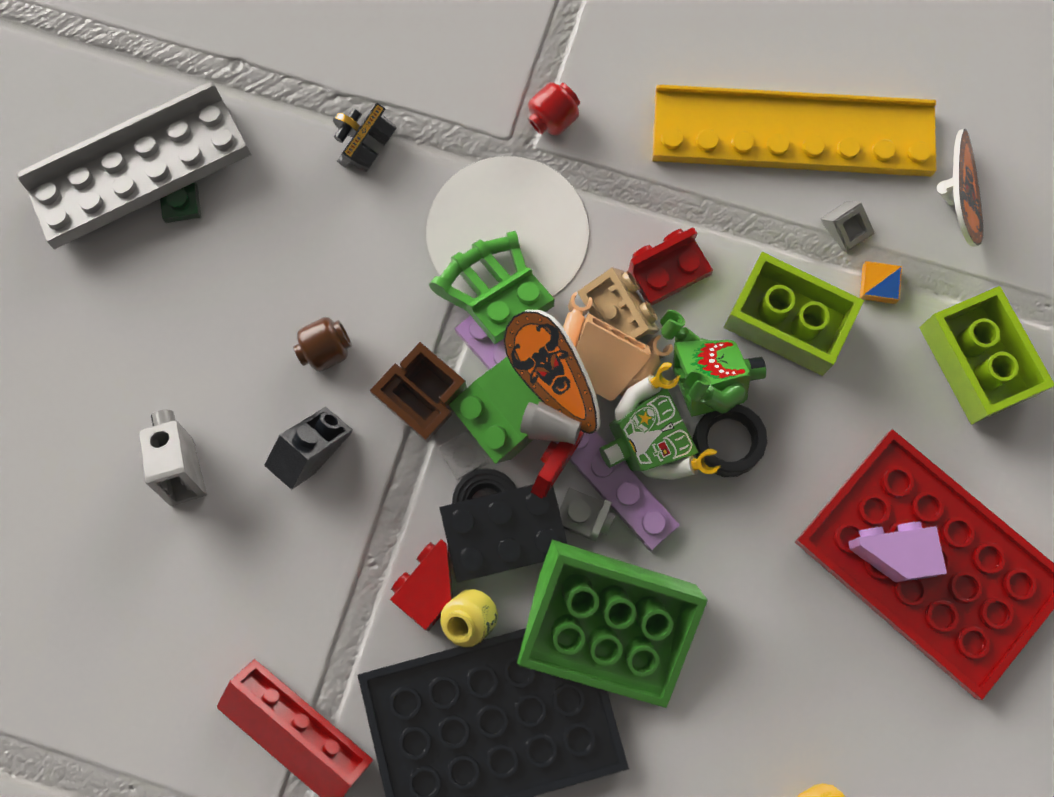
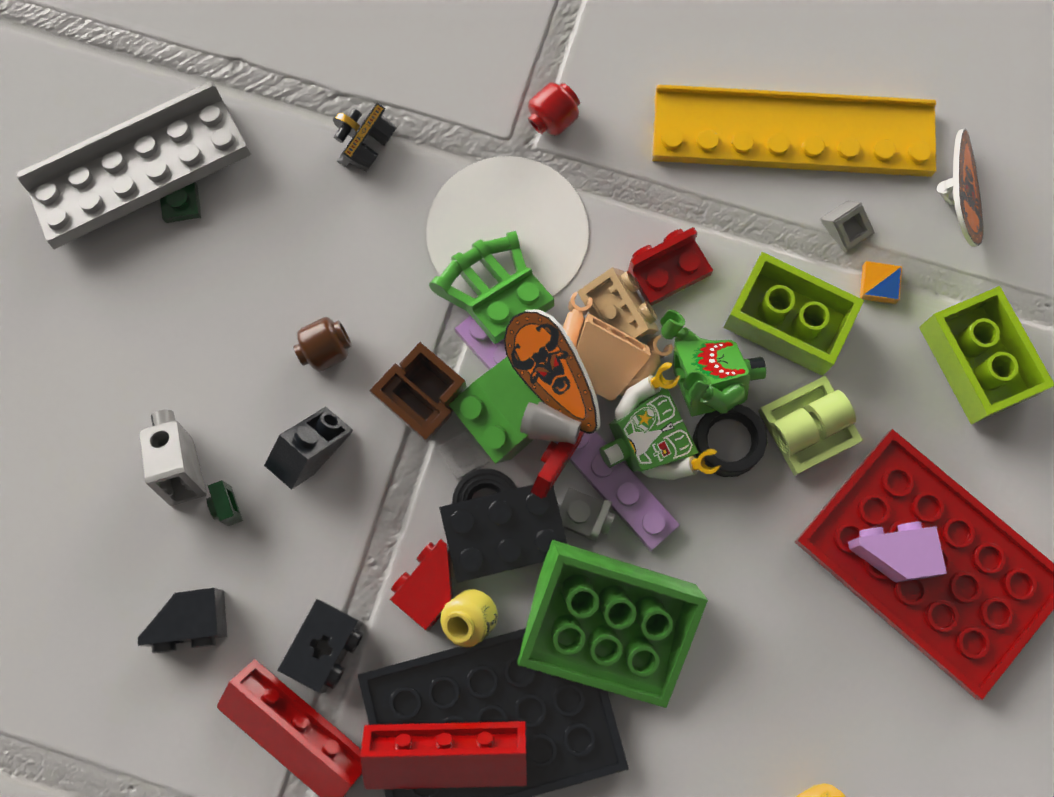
none -> black slope [138,588,227,653]
none -> dark green plate [206,480,243,526]
none -> black brick [277,599,364,693]
none -> red panel [360,721,527,790]
none -> yellowish green plate [758,375,863,476]

